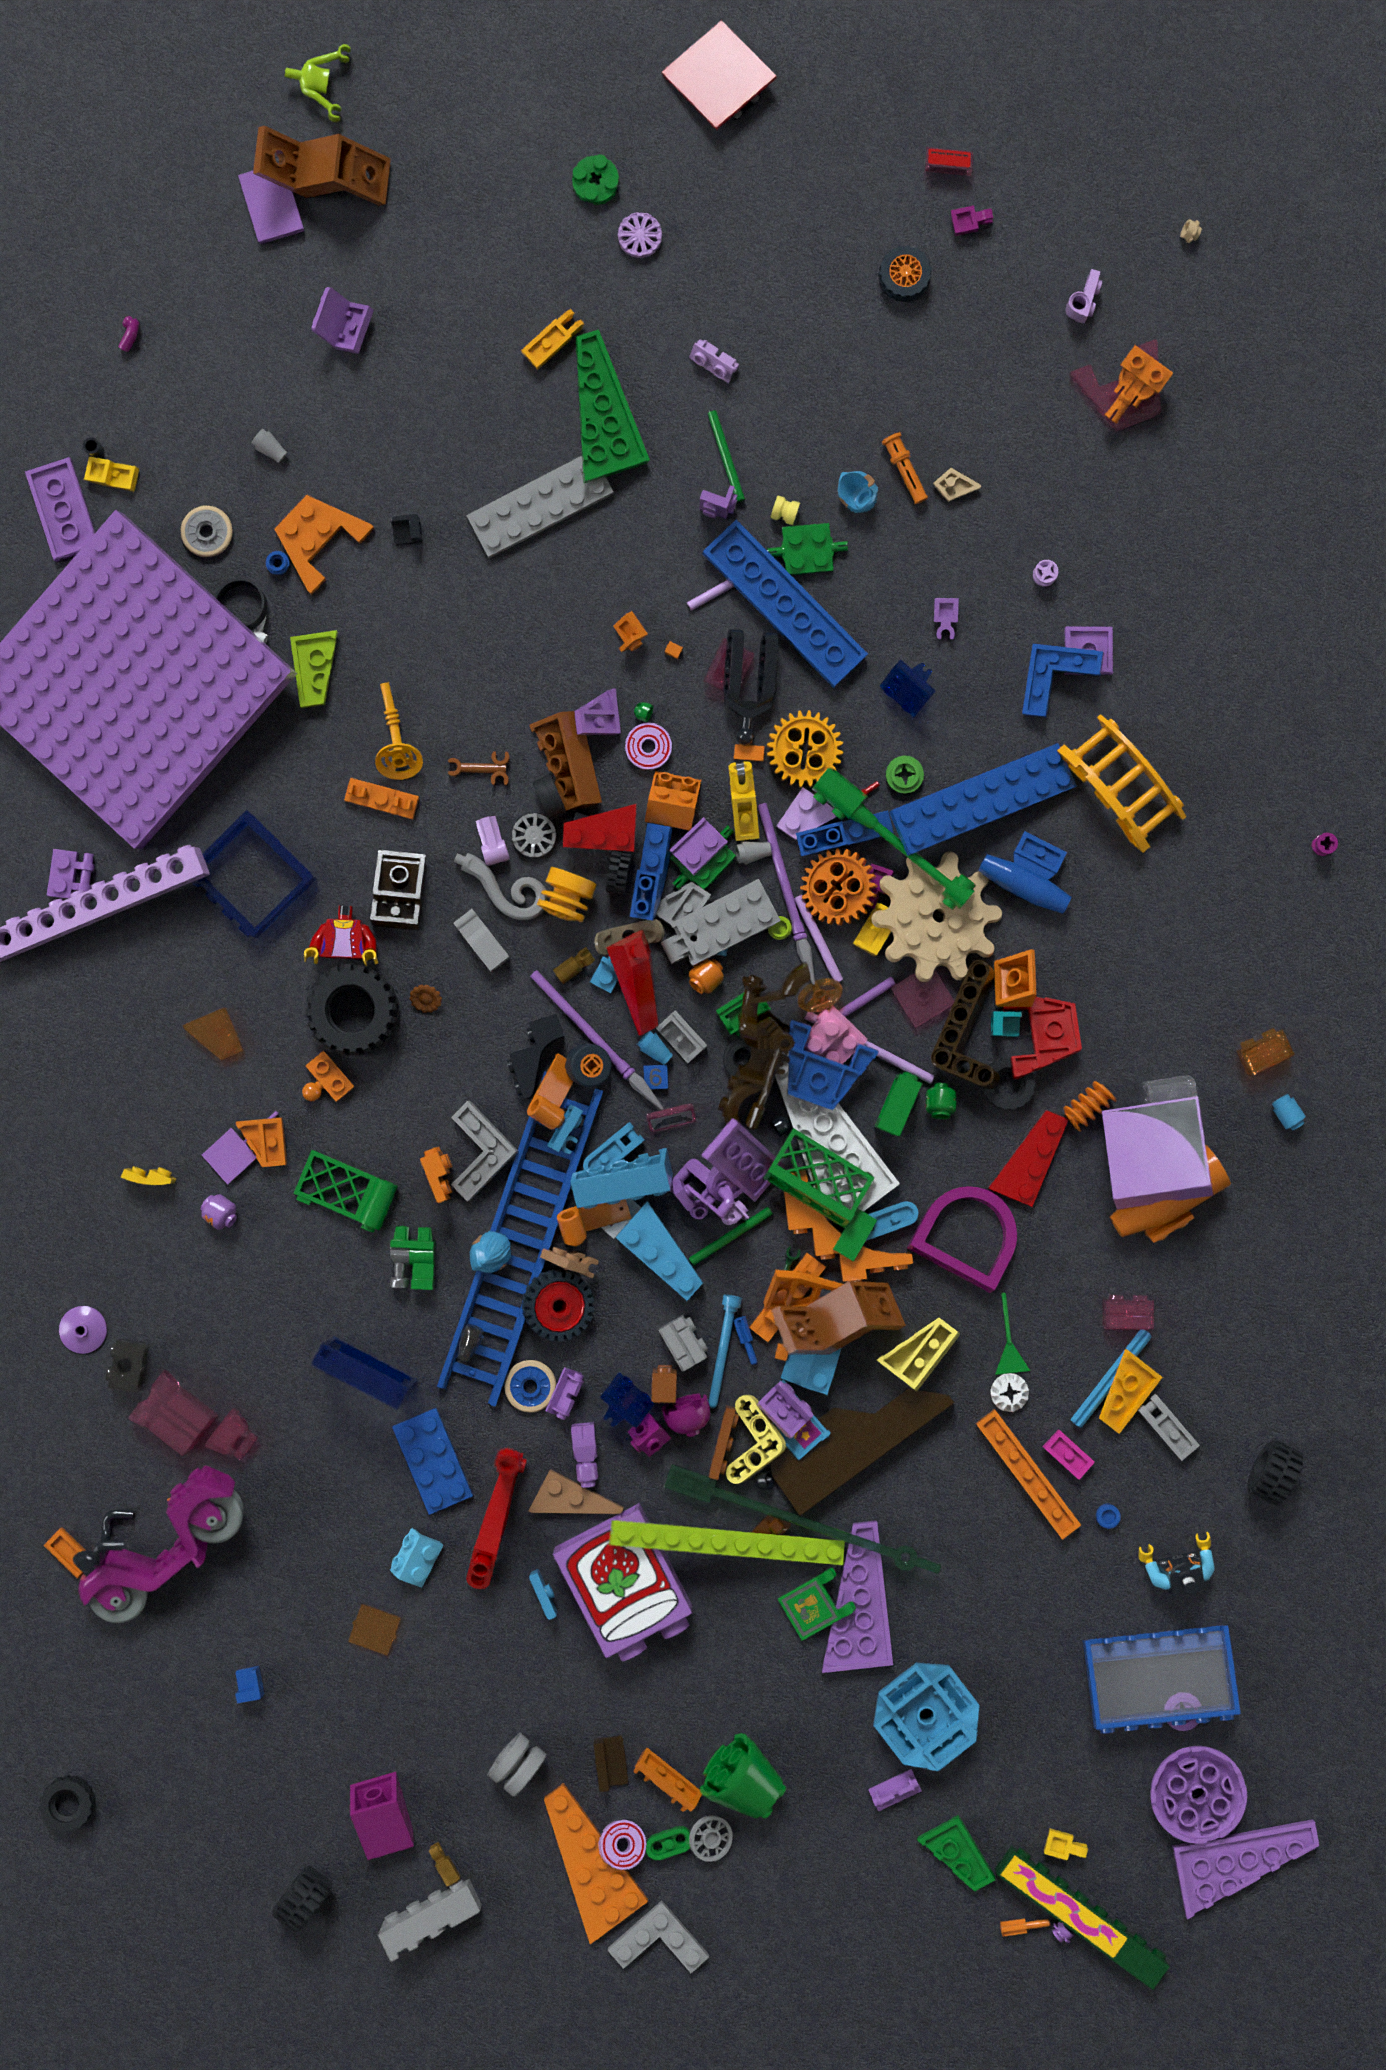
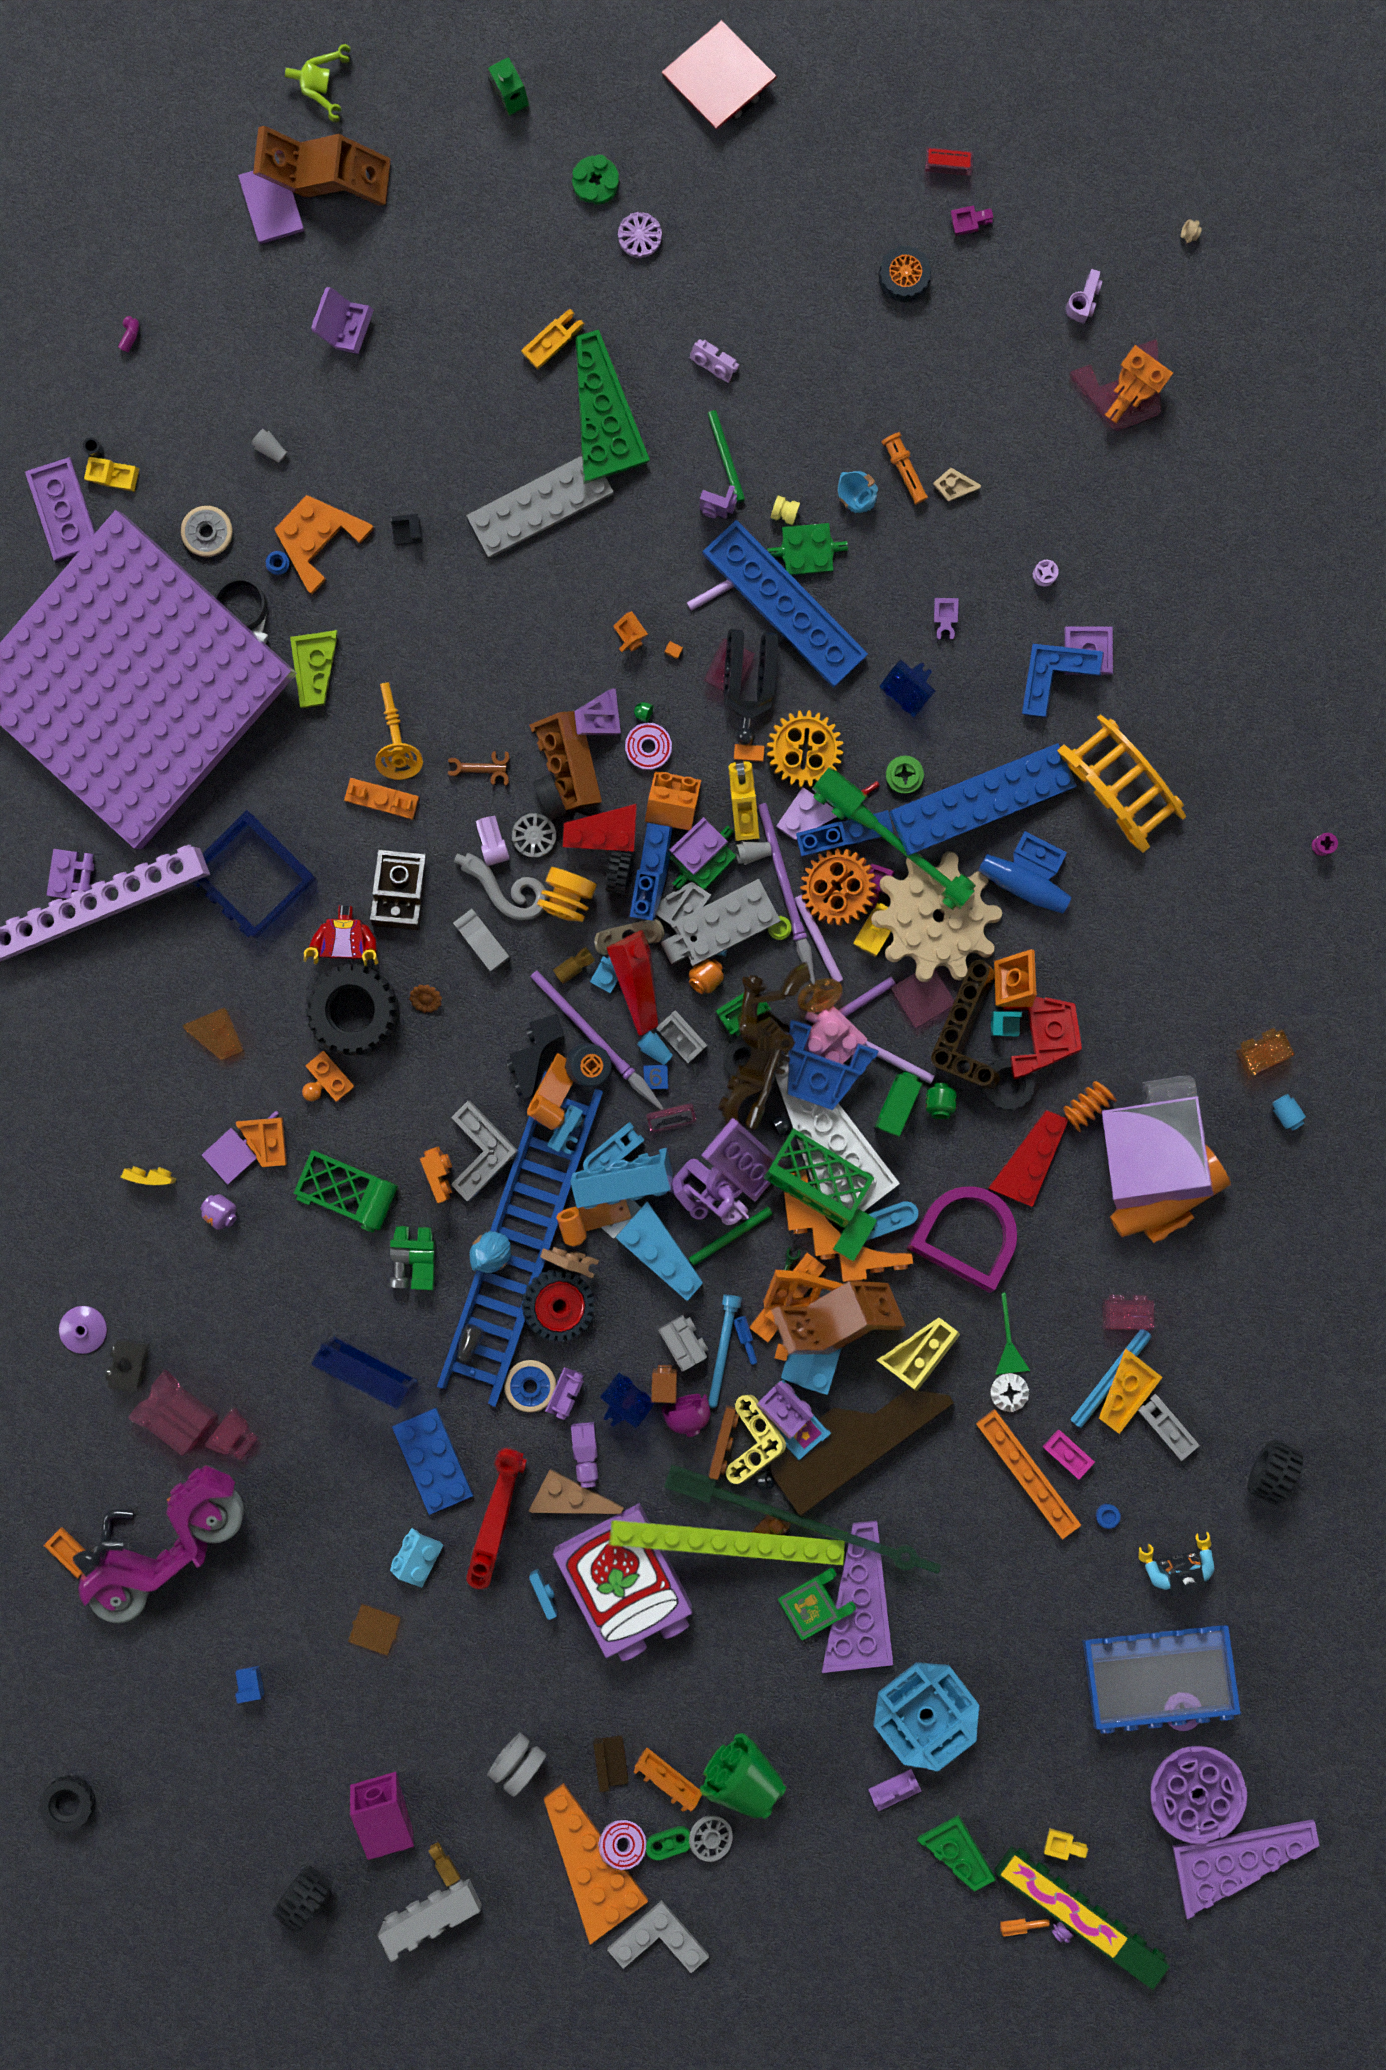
magenta brick [628,1413,671,1457] -> none
none -> green torso [488,57,529,116]

